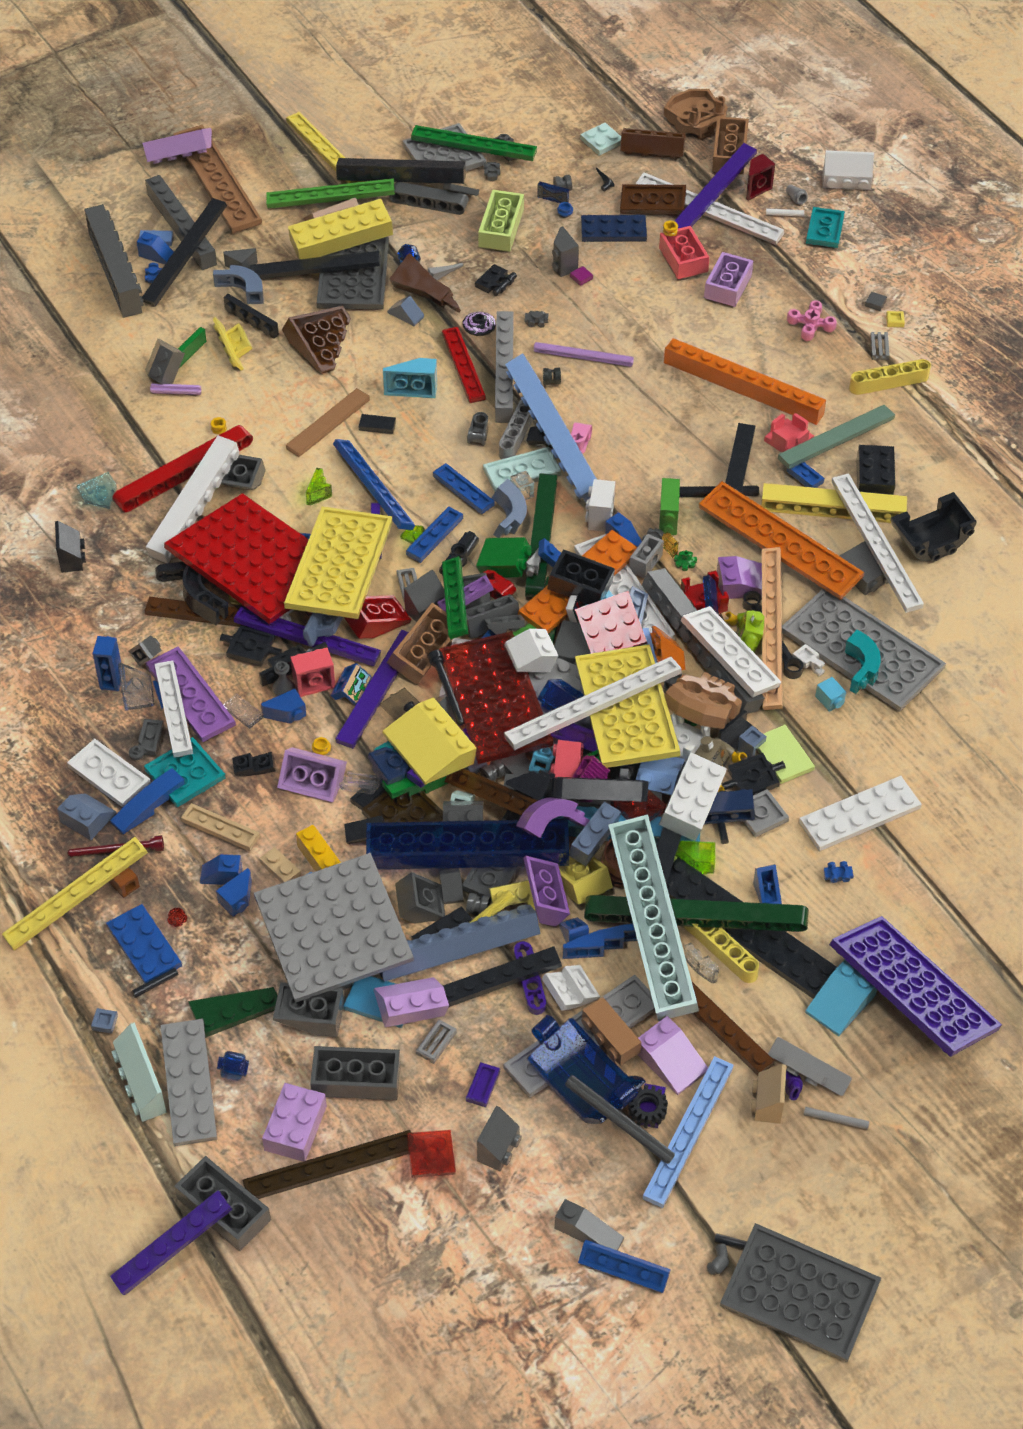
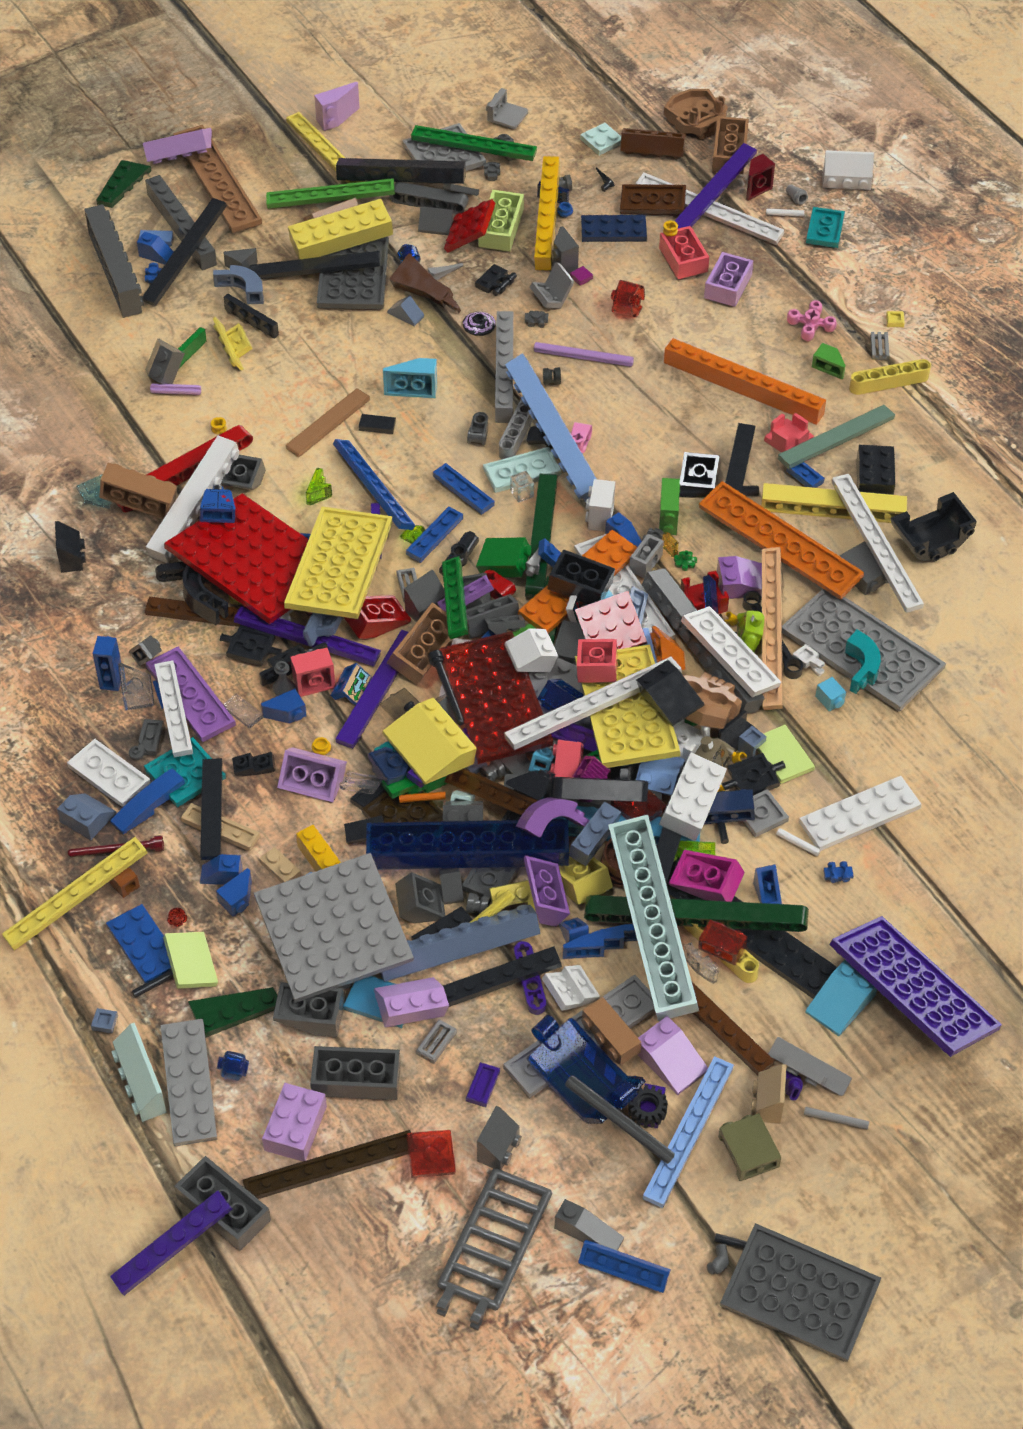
reddish brown slope [282,306,351,373] -> none
red tile [442,327,486,403] -> none
sand blue arch [492,479,527,538] -> none
dark grey tile [865,292,887,311] -> none
none -> dark green wing [96,160,151,208]
none -> medium nougat brick [99,462,177,519]
none -> yellowish green tile [163,932,218,989]
none -> blue torso [200,485,235,523]
none -> black tile [200,758,223,860]
none -> lavender slope [314,82,360,131]
none -> orange piece [399,791,446,803]
none -> dark grey slope [418,206,456,235]
none -> dark grey bar [436,1168,552,1331]
none -> red plate [444,199,496,253]
none -> light grey bracket [486,88,528,129]
none -> light grey bracket [530,262,574,309]
none -> yellow brick [534,156,560,270]
none -> coral brick [577,639,618,683]
none -> clear red brick [611,280,645,317]
none -> black slope [636,660,705,726]
none -> dark pink slope [669,850,745,902]
none -> slope [680,452,721,490]
none -> clear red brick [698,920,747,966]
none -> olive panel [718,1113,781,1181]
none -> white piece [776,828,821,856]
none -> bright green slope [812,343,846,379]

